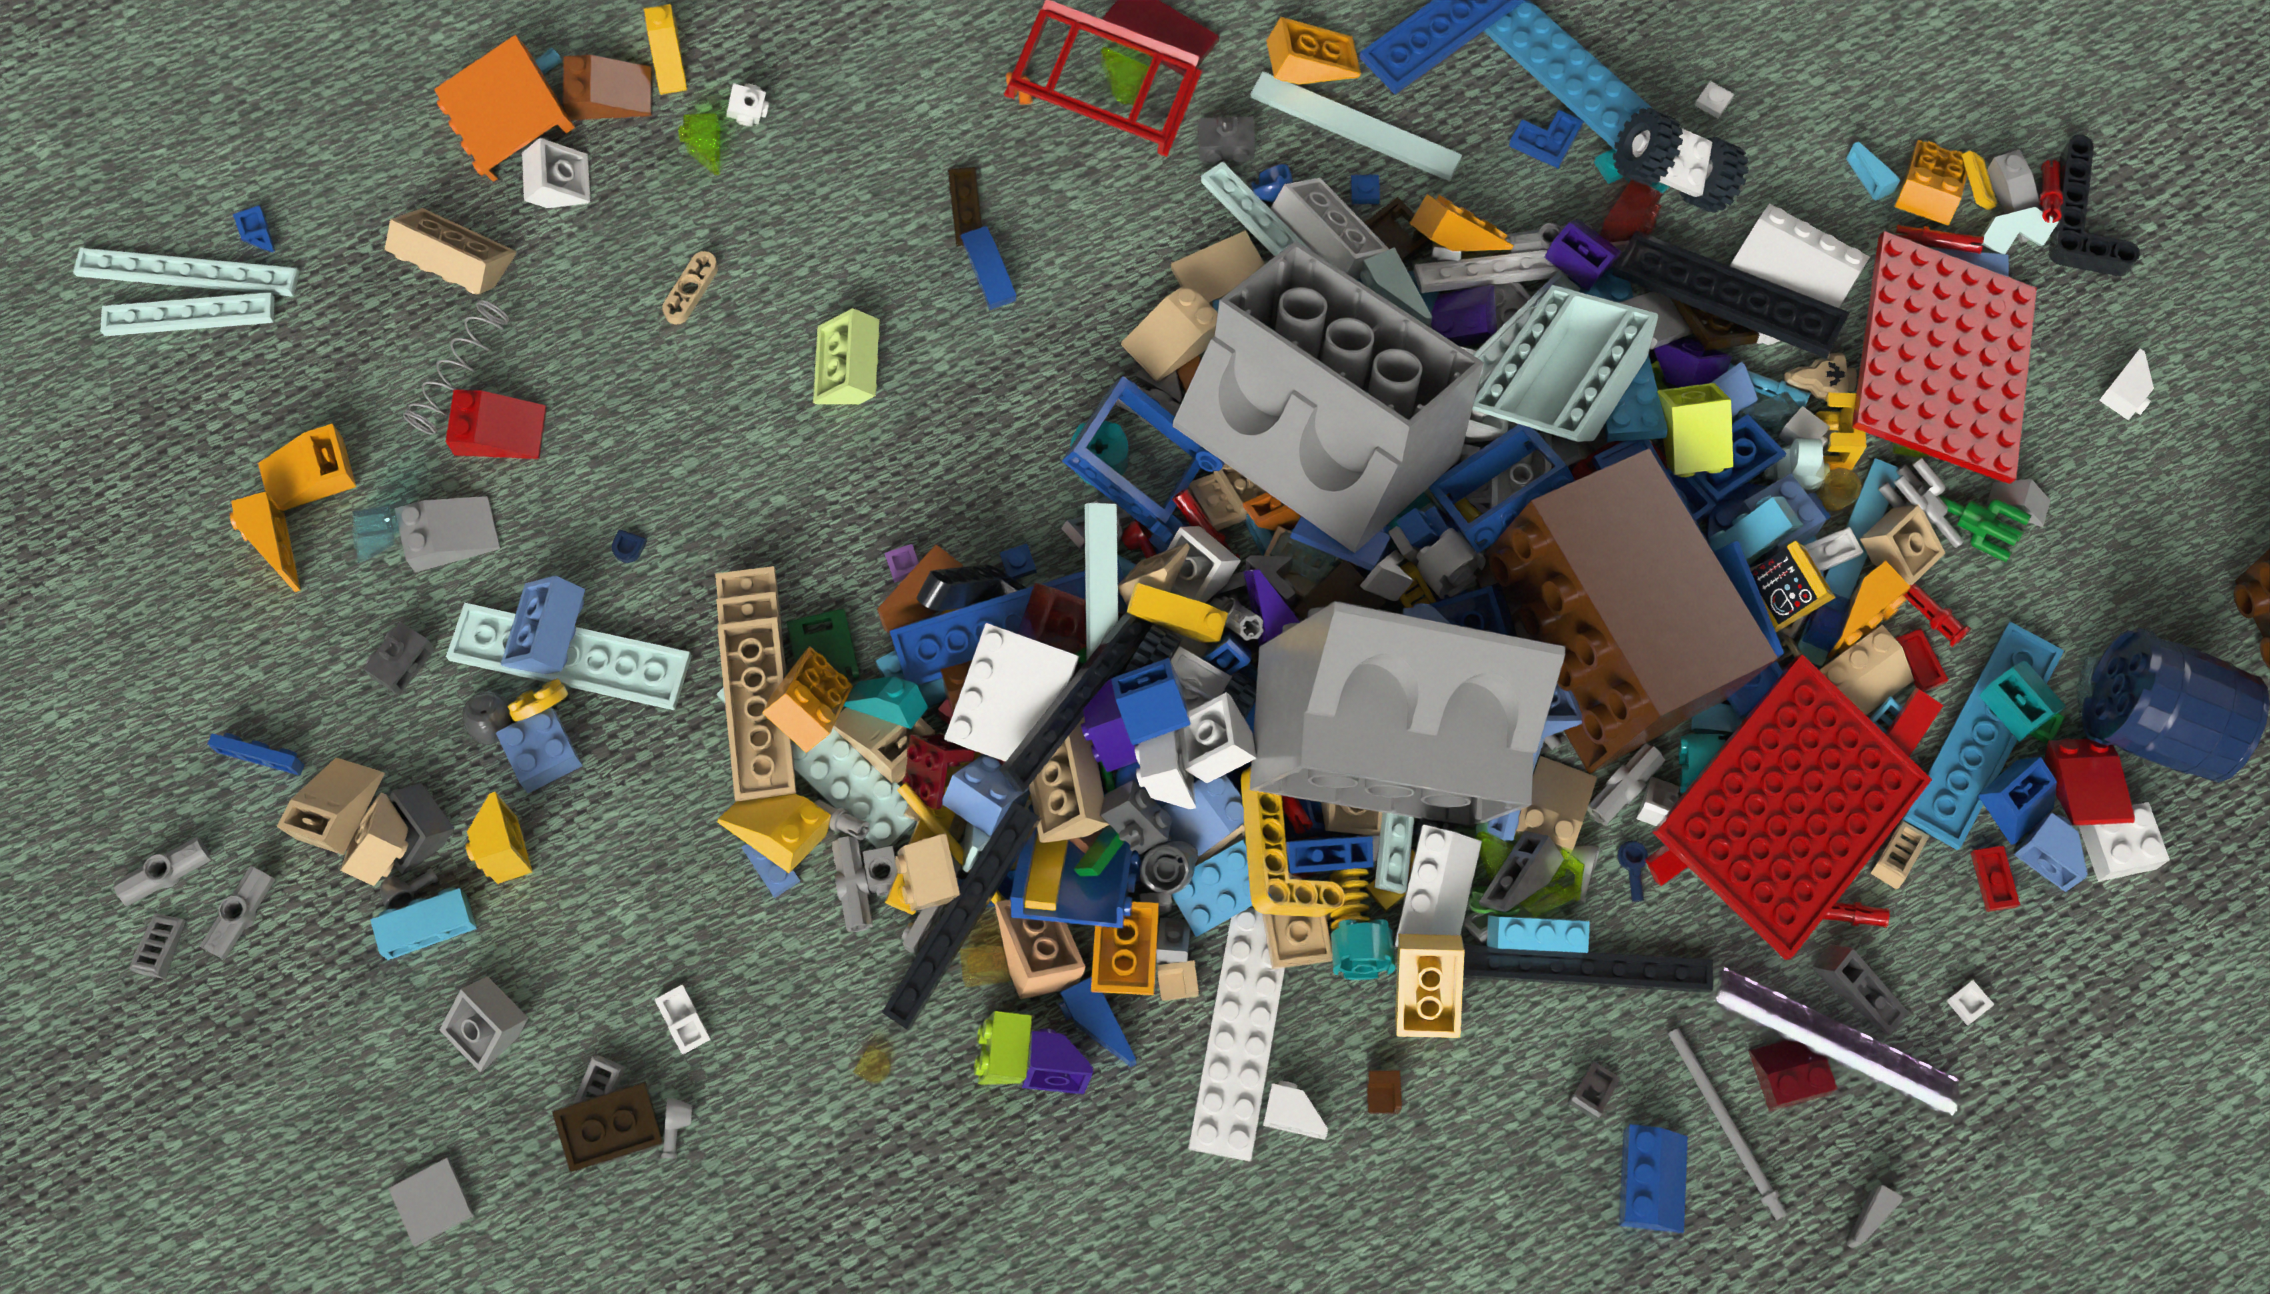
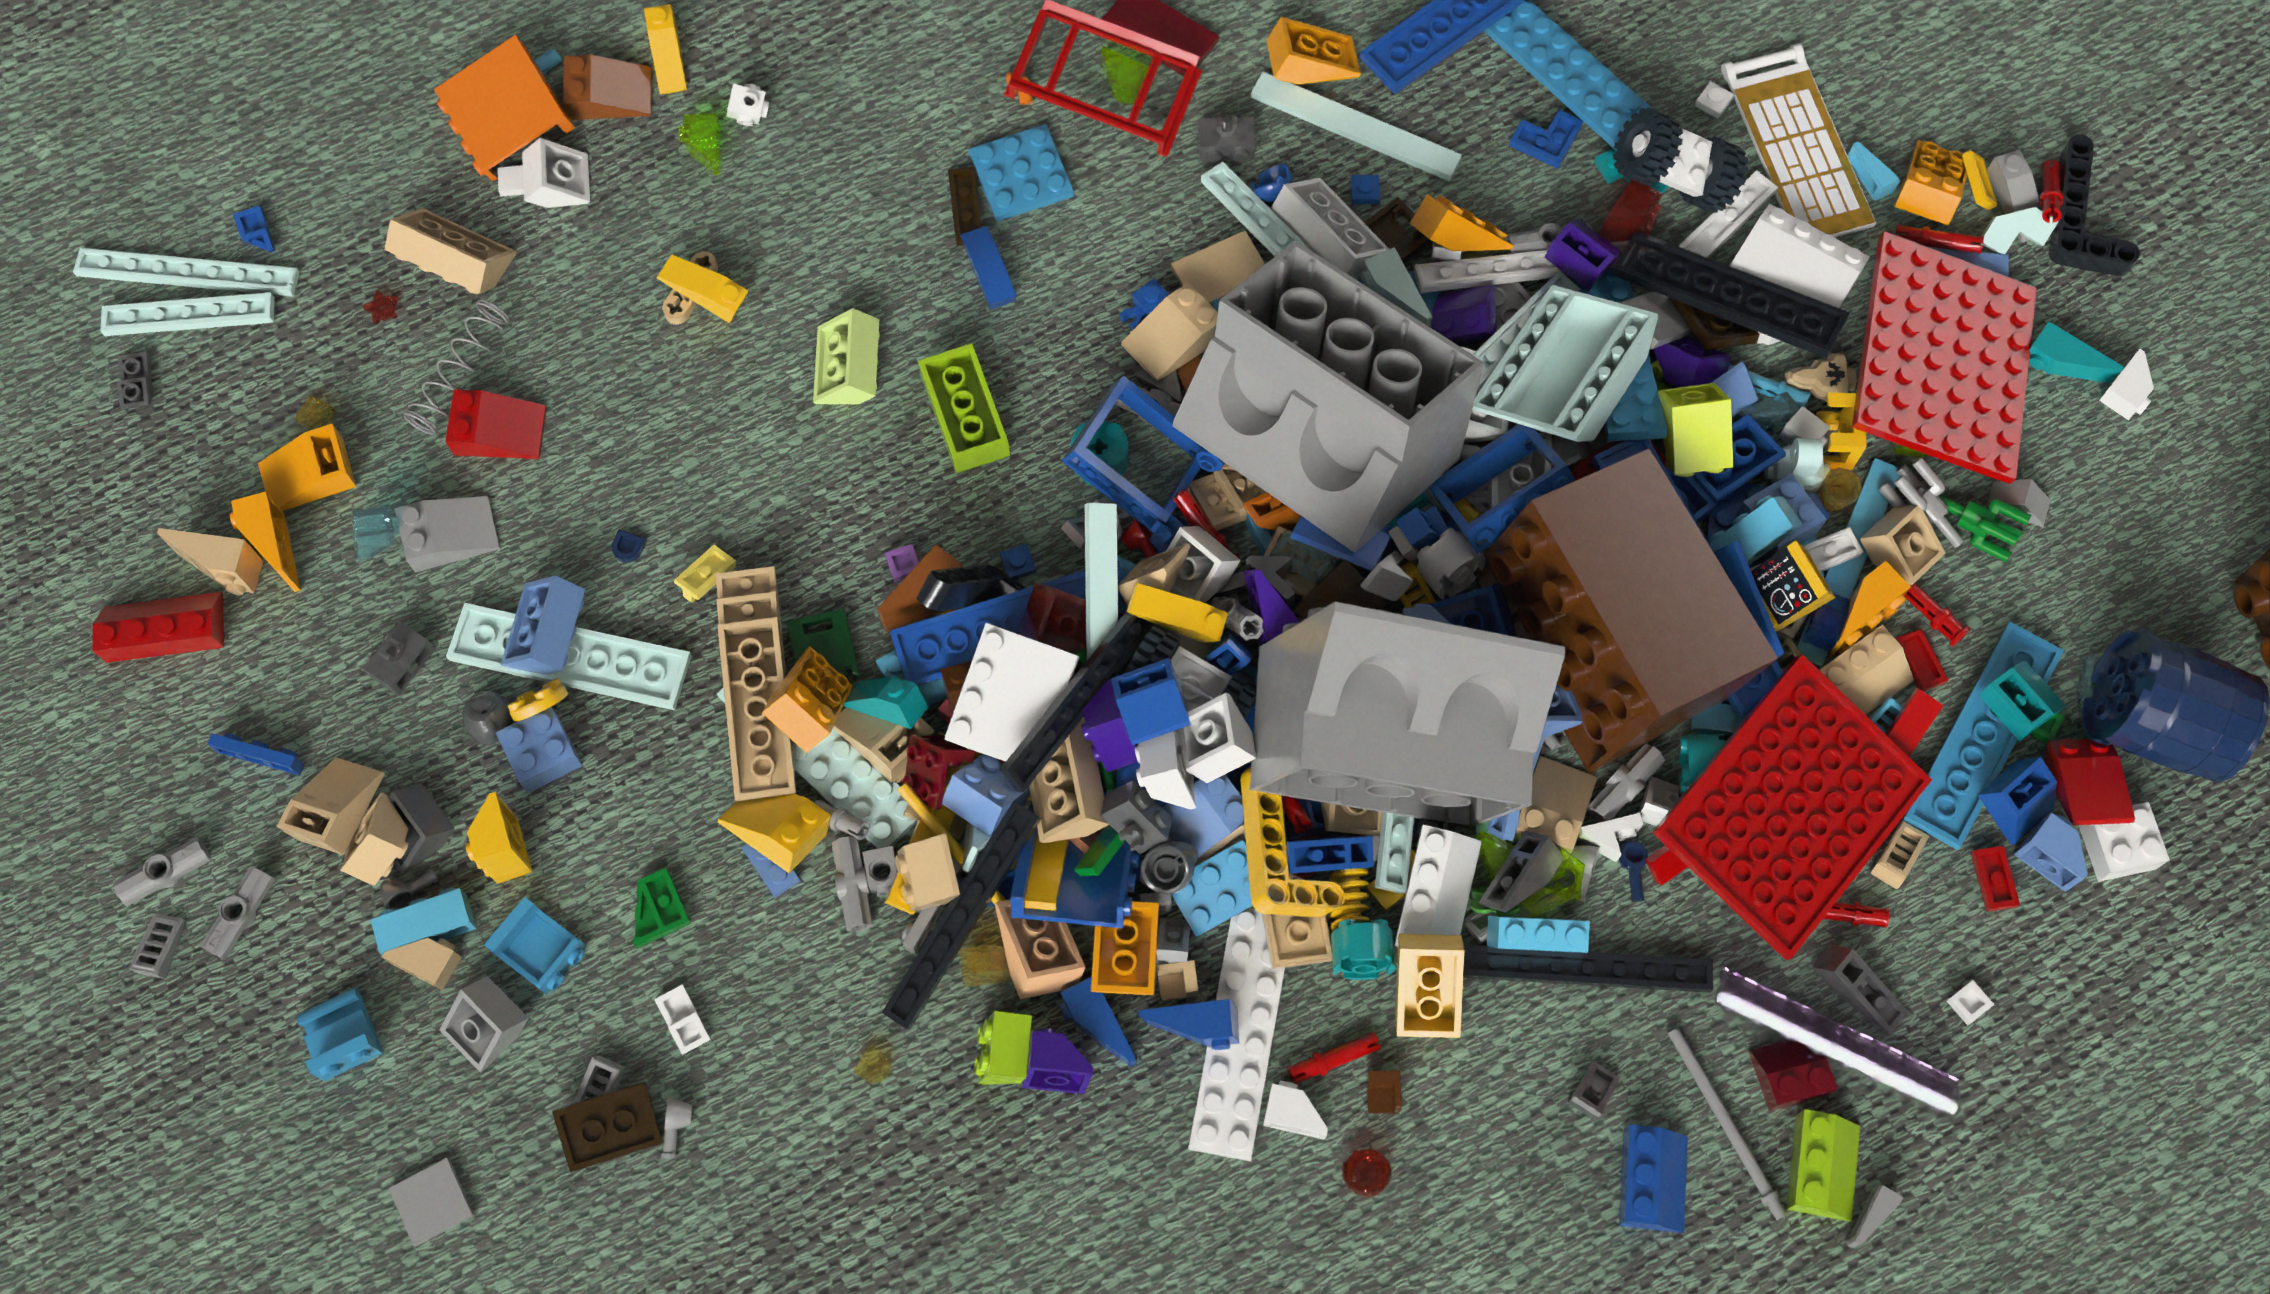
none -> red slope [92,592,224,663]
none -> flat silver slope [117,352,152,410]
none -> tan slope [157,528,264,595]
none -> clear yellow tile [294,396,336,430]
none -> dark azure piece [296,987,383,1081]
none -> clear red plate [363,291,399,324]
none -> tan slope [382,938,462,990]
none -> dark azure panel [484,897,587,995]
none -> white tile [498,165,524,197]
none -> green wing [633,868,691,949]
none -> yellow slope [657,254,748,323]
none -> light yellow plate [674,545,736,603]
none -> lime brick [918,343,1010,473]
none -> dark azure plate [968,124,1074,222]
none -> blue brick [1119,278,1170,331]
none -> blue slope [1138,999,1240,1050]
none -> red pin [1287,1031,1381,1085]
none -> clear red hair [1342,1149,1392,1198]
none -> white slope [1578,813,1643,862]
none -> white plate [1664,171,1778,298]
none -> flag [1721,43,1876,238]
none -> lime slope [1786,1109,1860,1222]
none -> teal slope [2029,322,2124,383]

